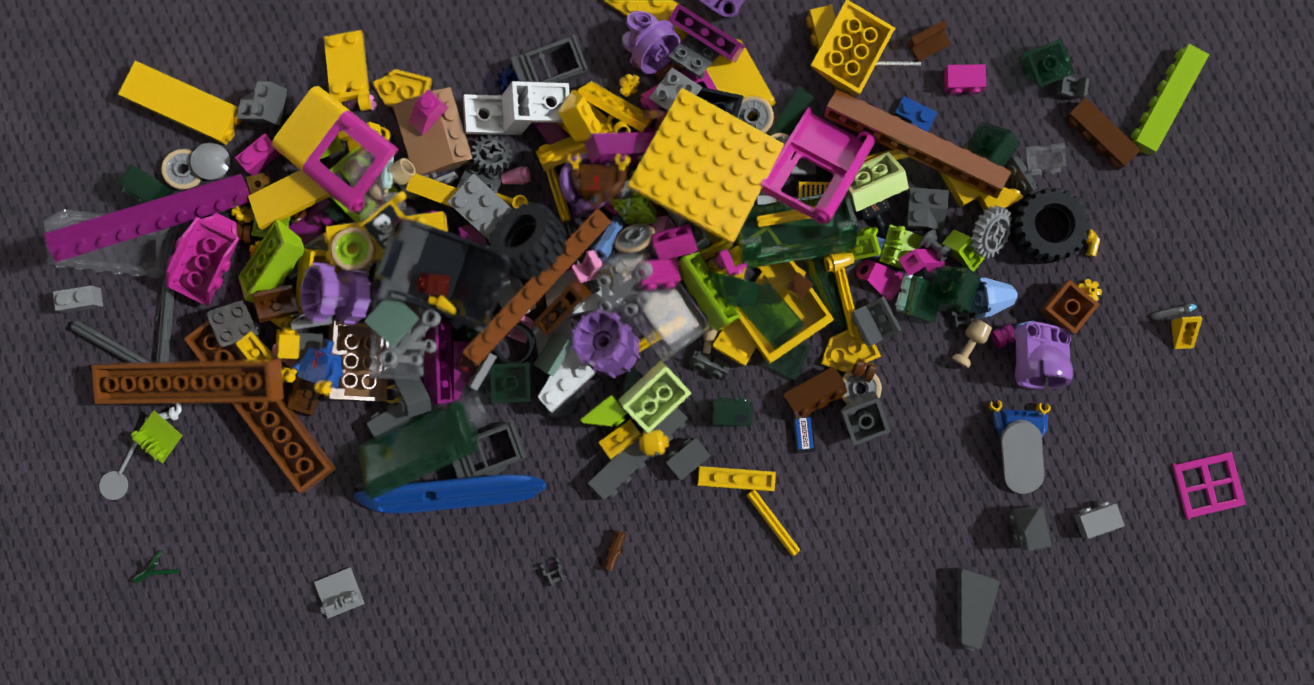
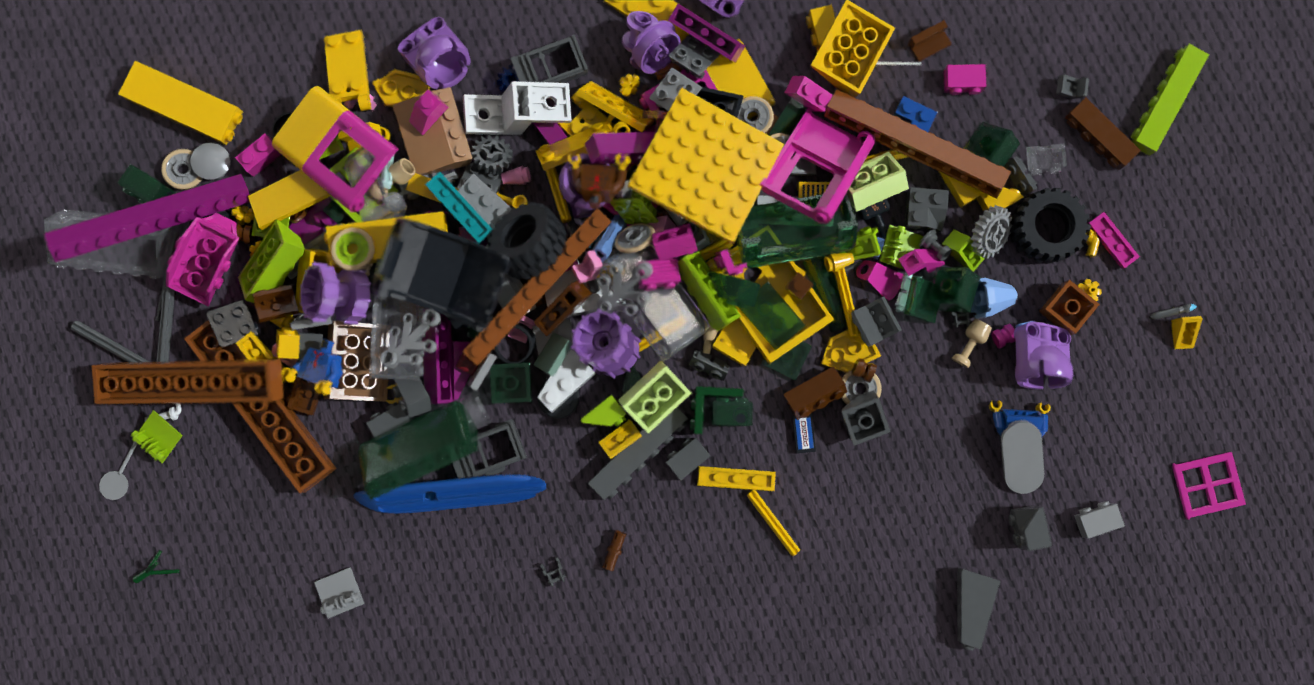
light grey brick [53,286,103,313] -> none
dark grey slope [237,81,288,126] -> none
pearl gold plate [246,173,272,194] -> none
flag [360,191,427,252] -> none
sand green tile [365,296,420,347] -> none
clear red bracket [417,272,450,296] -> none
yellow bar [429,295,456,316] -> none
yellow slope [558,90,602,144] -> none
yellow head [639,430,669,456] -> none
yellow axle [756,206,816,227] -> none
clear green slope [1019,38,1075,88] -> none
none -> medium lavender piece [398,17,471,89]
none -> teal panel [425,172,493,244]
none -> dark green bracket [690,387,744,435]
none -> dark pink brick [785,76,832,112]
none -> dark pink plate [1088,212,1140,269]

